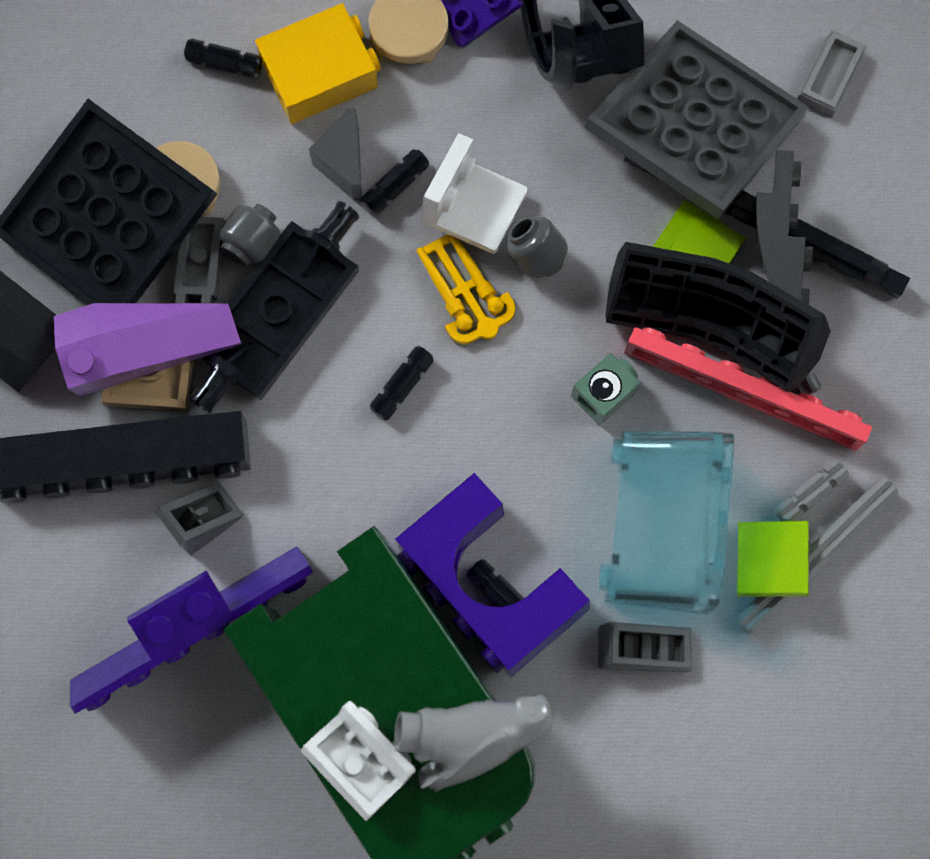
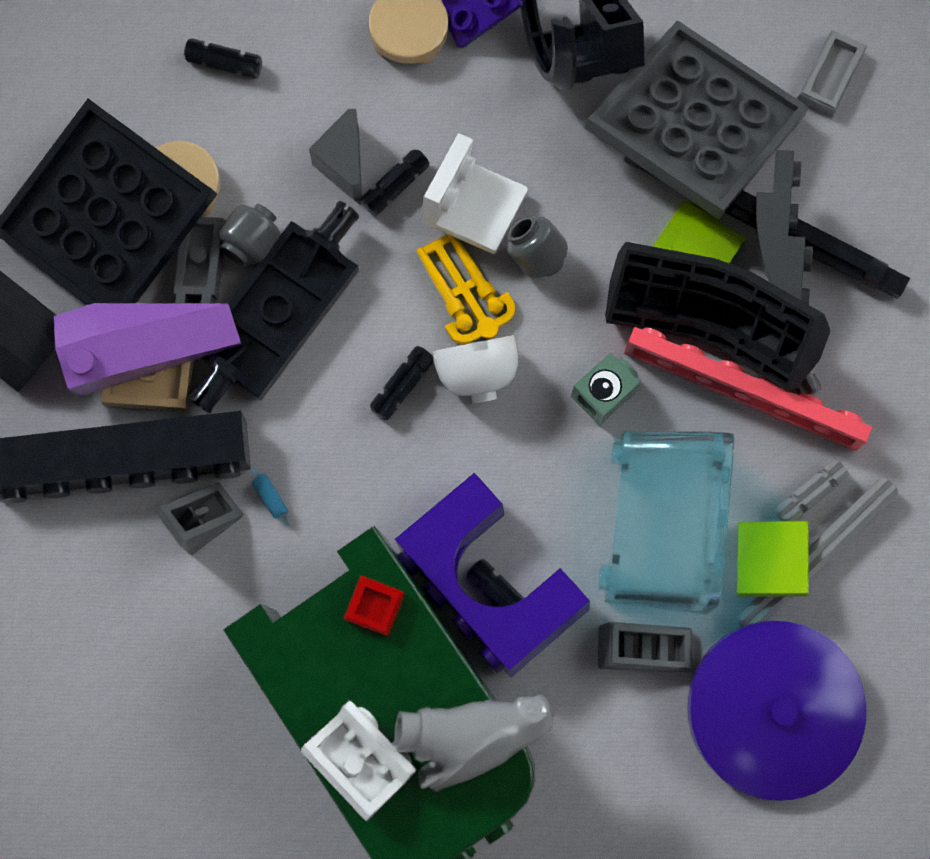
dark purple bracket [70,547,313,714] -> none
yellow brick [255,3,381,125] -> none
none -> medium azure piece [251,467,289,526]
none -> red tile [344,576,405,637]
none -> white cylinder [433,335,518,404]
none -> dark purple dish [687,621,867,801]

